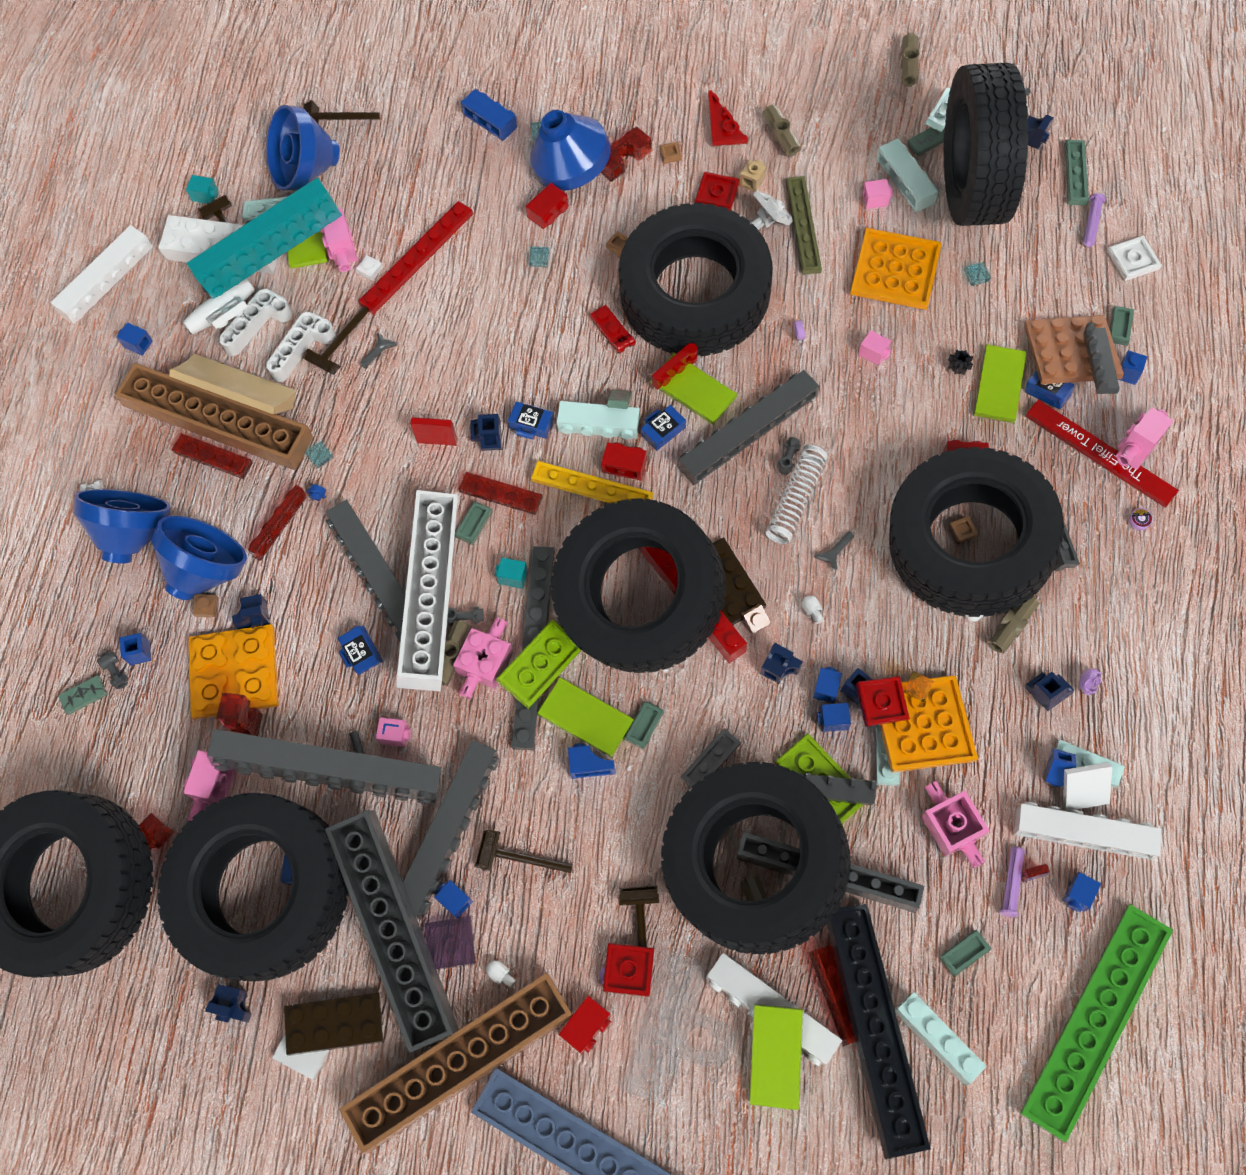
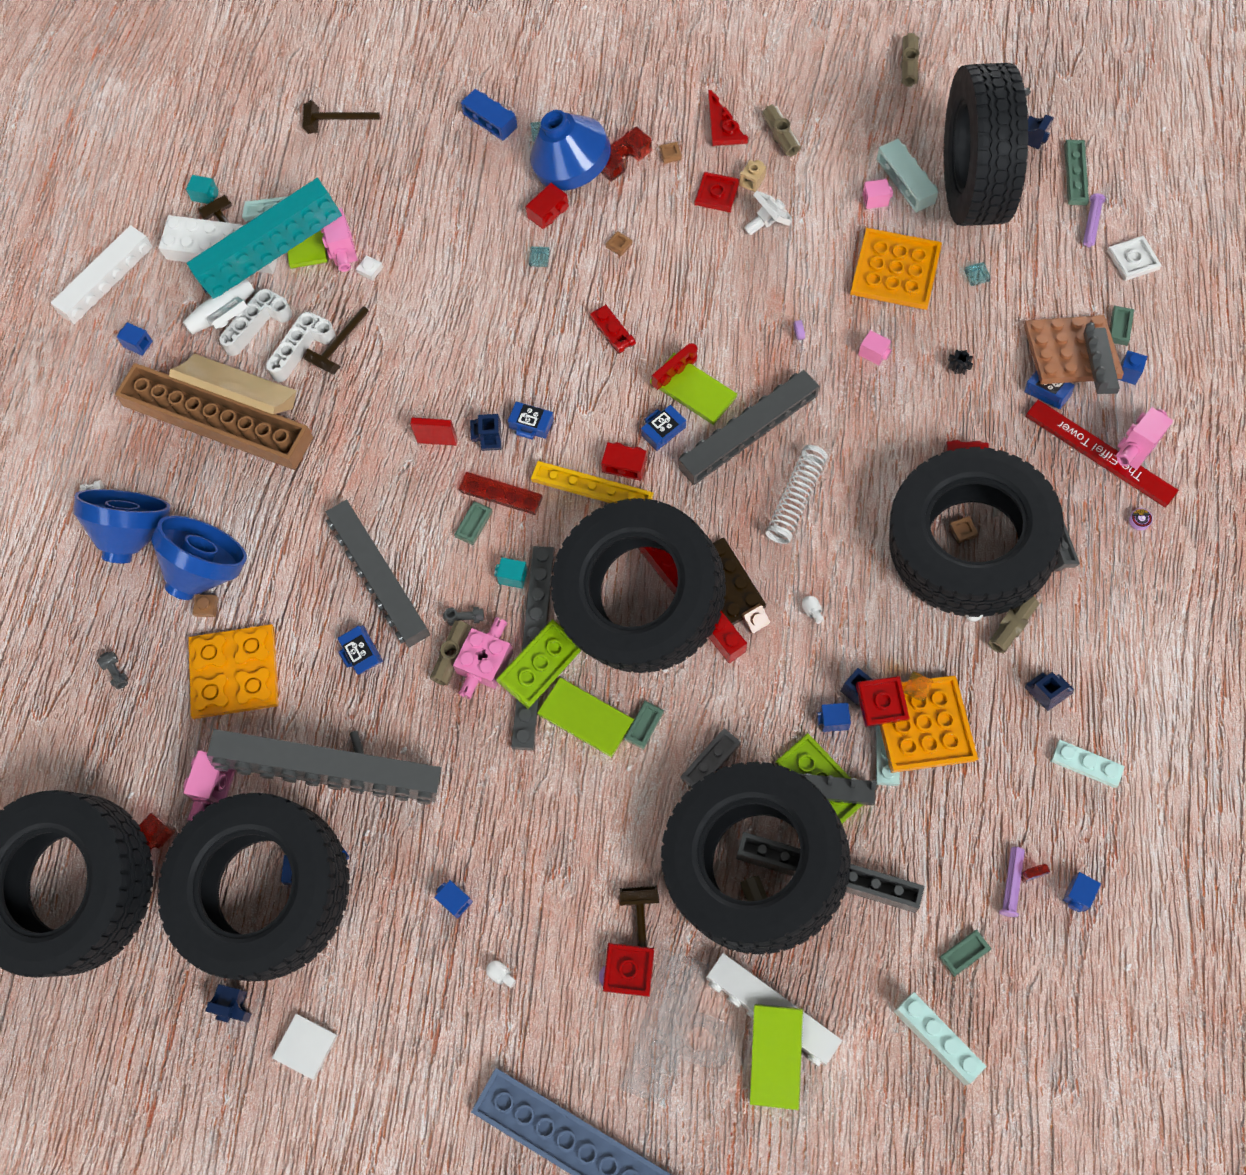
sand green tile [58,675,108,715] -> none
blue brick [119,633,152,665] -> none
clear red plate [172,433,253,479] -> none
clear red arch [216,693,263,736] -> none
dark blue brick [232,594,270,629] -> none
clear red plate [248,485,307,561] -> none
blue cone [266,105,340,191] -> none
dark brown plate [284,993,383,1056] -> none
clear light blue tile [305,441,334,469] -> none
blue plate [307,484,326,501] -> none
dark grey brick [325,810,459,1053] -> none
medium nougat brick [339,973,573,1154] -> none
red plate [358,200,473,315] -> none
dark grey piece [360,333,398,369] -> none
bright pink brick [375,718,411,747] -> none
white brick [396,490,458,691] -> none
dark grey brick [403,740,500,919] -> none
clear purple tile [425,916,476,970] -> none
dark brown piece [474,830,573,873] -> none
light aqua brick [557,401,640,440] -> none
red brick [558,996,612,1054] -> none
blue arch [568,743,616,779] -> none
sand green tile [607,390,632,409] -> none
black tyre [619,203,773,356] -> none
dark blue brick [760,642,803,684] -> none
dark grey bar [777,437,801,475] -> none
olive tile [786,176,822,275] -> none
clear red plate [809,945,855,1046] -> none
blue brick [813,667,842,704] -> none
dark grey piece [814,531,854,570] -> none
black plate [827,904,931,1159] -> none
sand green tile [907,127,945,157] -> none
bright pink brick [922,781,990,869] -> none
light aqua plate [925,87,950,132] -> none
lime tile [974,344,1027,423] -> none
white brick [1014,802,1162,860] -> none
bright green plate [1019,904,1173,1143] -> none
blue brick [1045,748,1077,787] -> none
white tile [1063,762,1112,811] -> none
lavender plate [1079,668,1102,695] -> none

